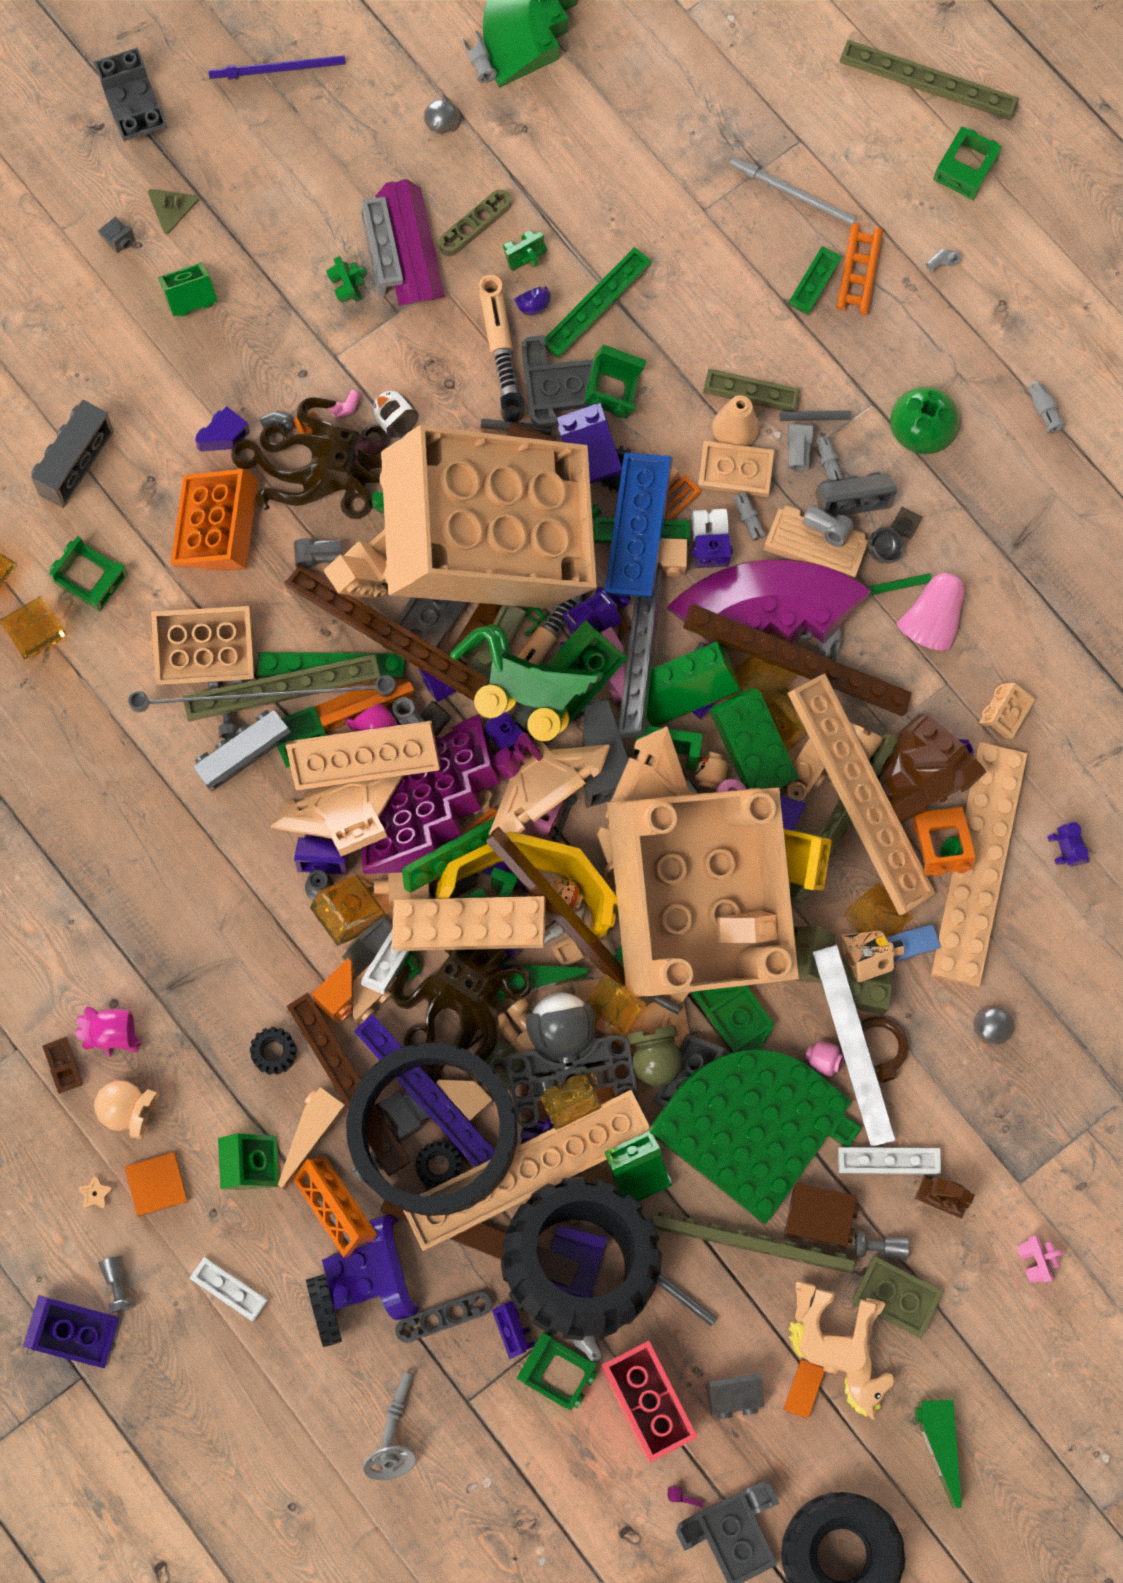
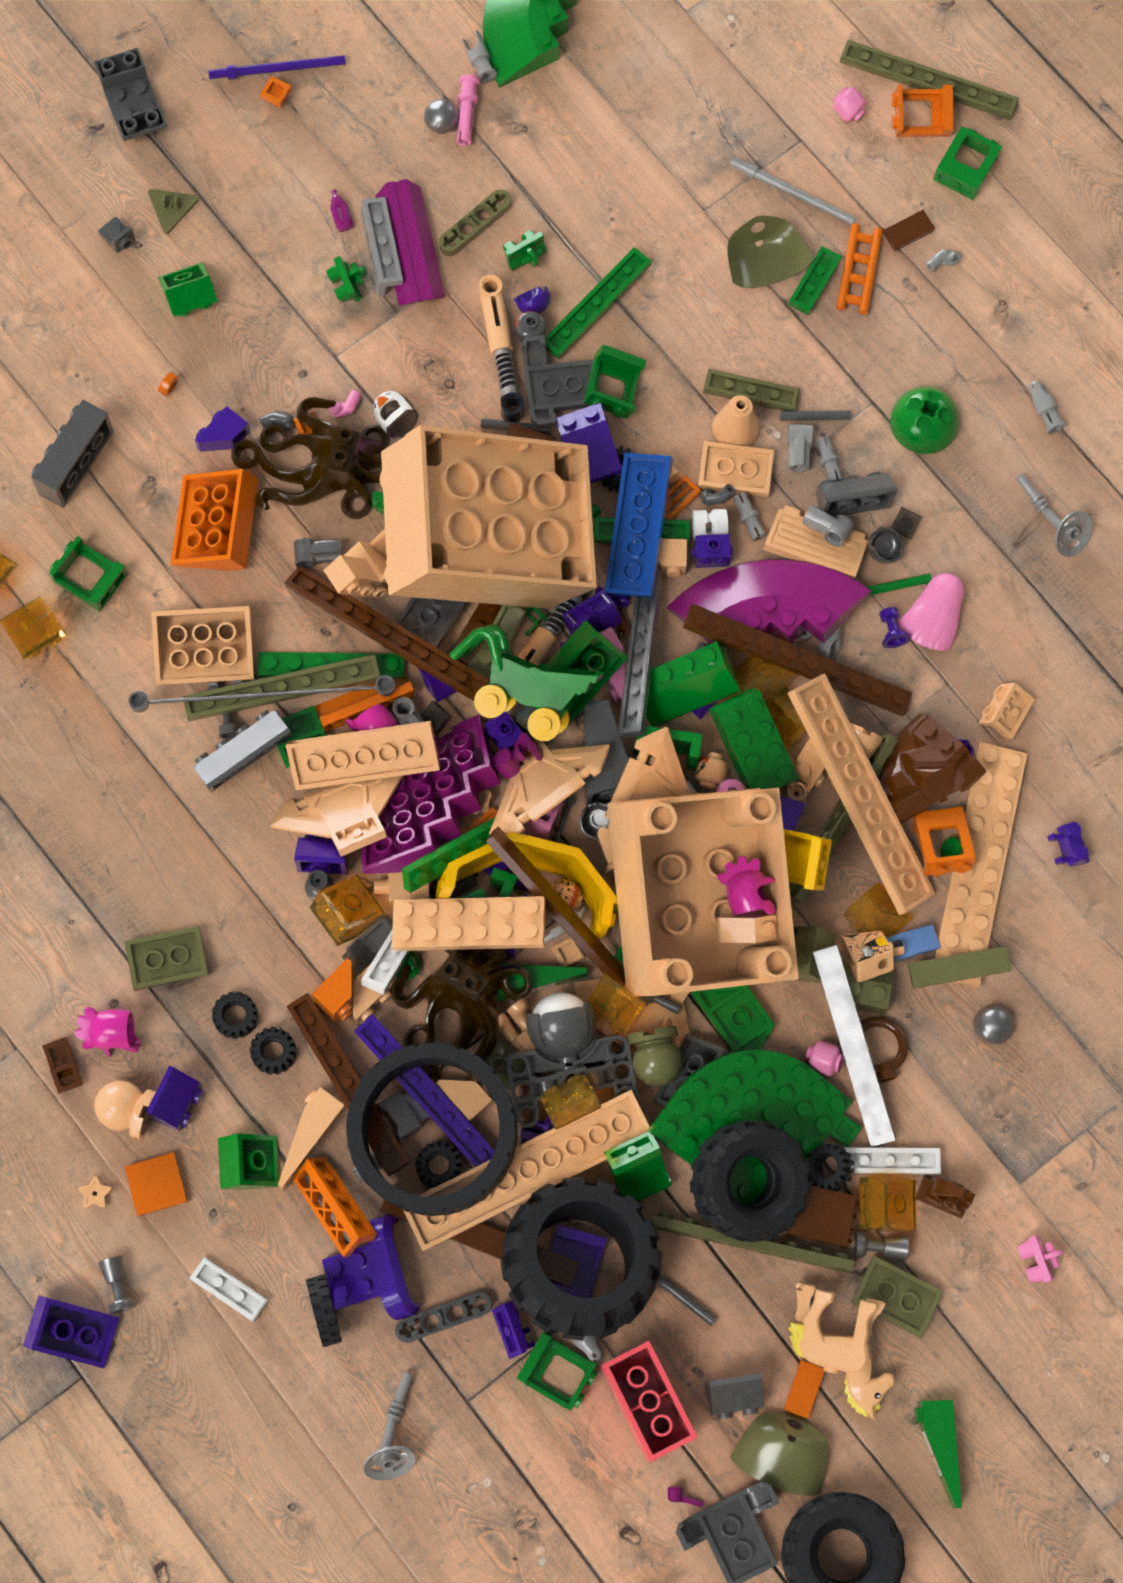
none -> olive plate [124,926,209,991]
none -> dark purple slope [147,1065,203,1132]
none -> orange tile [158,372,179,396]
none -> black tyre [212,991,258,1039]
none -> orange plate [260,76,292,108]
none -> magenta piece [330,189,353,232]
none -> bright pink pin [457,75,480,146]
none -> dark grey head [516,311,546,343]
none -> flat silver hair [579,801,609,840]
none -> black tyre [689,1121,812,1242]
none -> dark grey arm [700,484,735,506]
none -> dark pink piece [717,856,776,915]
none -> olive piece [727,215,815,288]
none -> olive piece [730,1412,829,1496]
none -> black tyre [807,1143,855,1191]
none -> bright pink head [833,87,867,122]
none -> clear yellow slope [859,1175,916,1232]
none -> dark purple piece [879,607,911,648]
none -> reddish brown tile [883,210,935,251]
none -> orange window [891,85,954,137]
none -> olive tile [908,946,1011,989]
none -> light grey dish [1016,473,1092,557]

